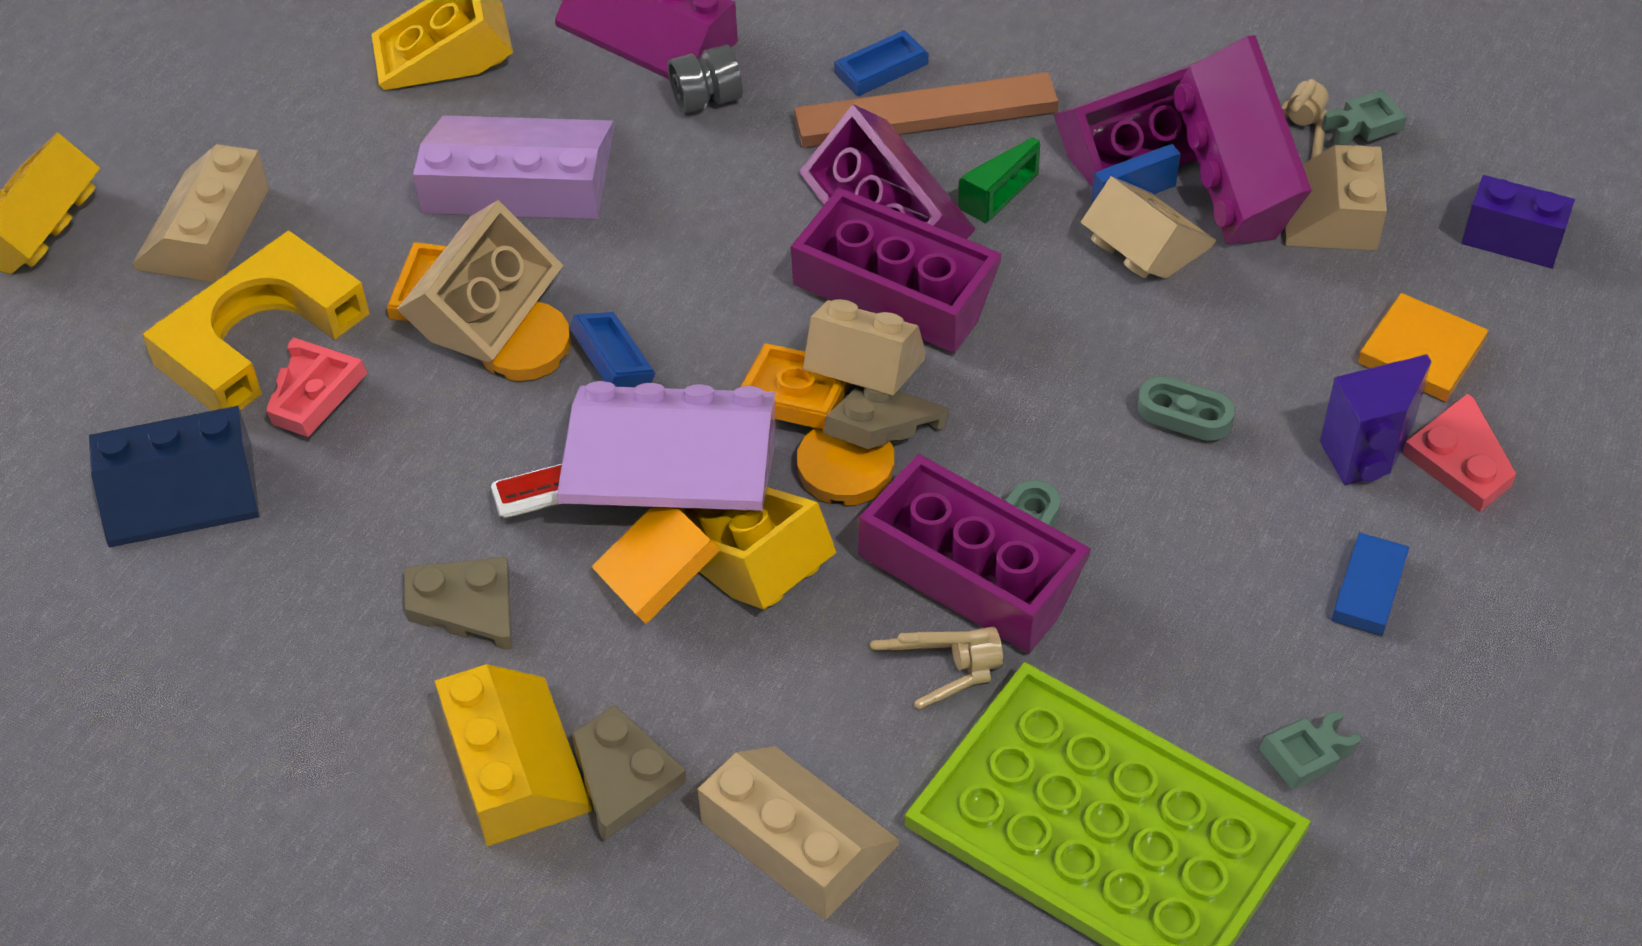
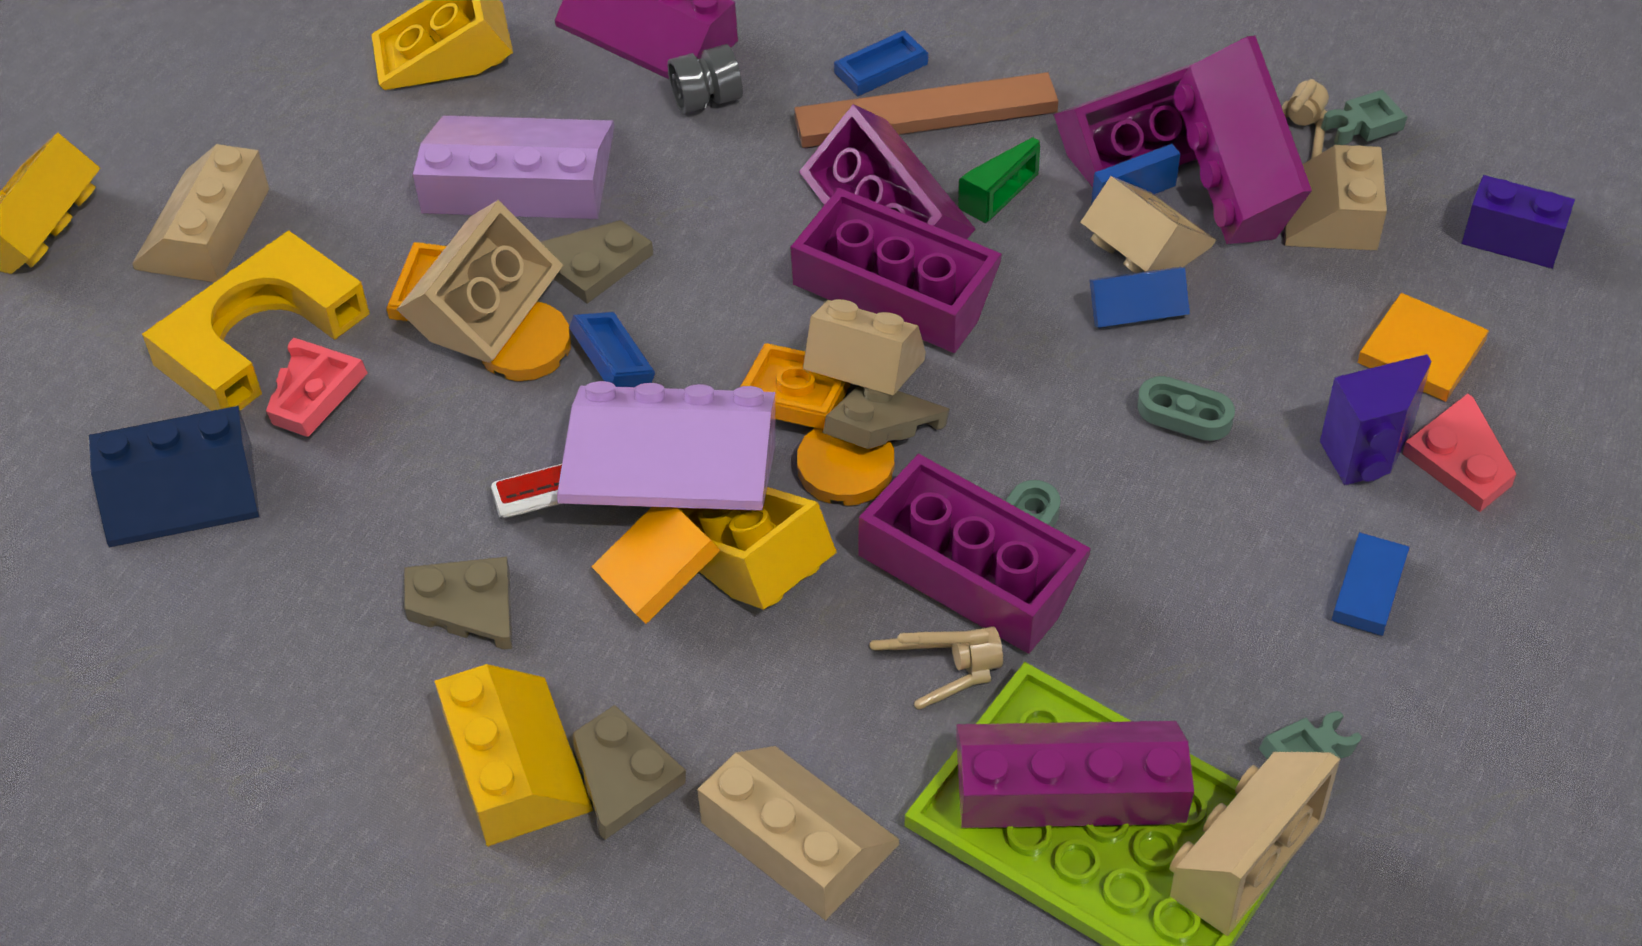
none -> dark tan wing [541,220,653,304]
none -> magenta slope [956,721,1194,828]
none -> blue tile [1089,267,1190,328]
none -> tan slope [1170,752,1340,936]

